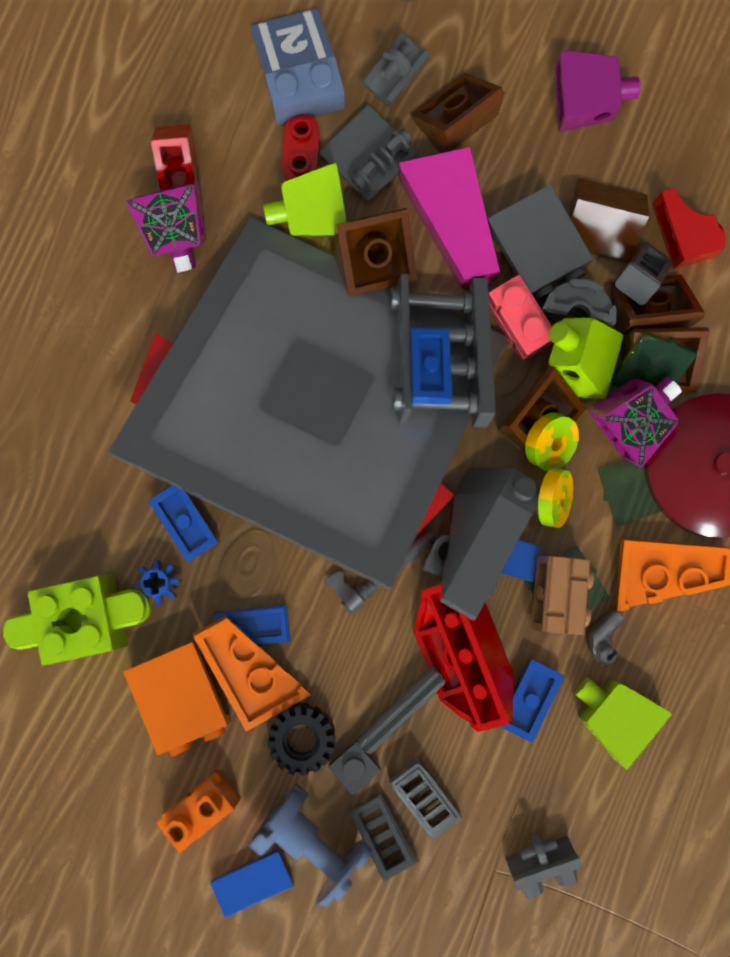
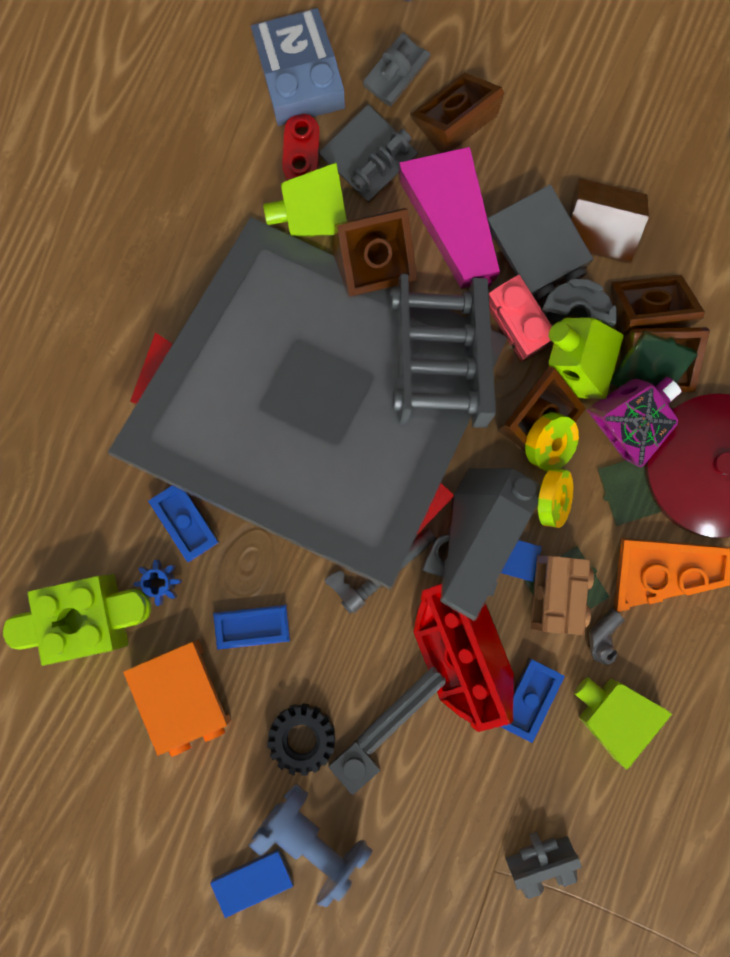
torso [126,181,206,273] -> none
red arch [151,124,198,191] -> none
orange hips [156,769,241,853] -> none
orange wing [193,615,311,732] -> none
dark grey slope [349,793,419,882] -> none
dark grey slope [389,757,462,840] -> none
blue plate [410,328,452,405] -> none
magenta torso [554,51,640,132] -> none
dark grey slope [615,242,673,305] -> none
red arch [652,188,726,270] -> none

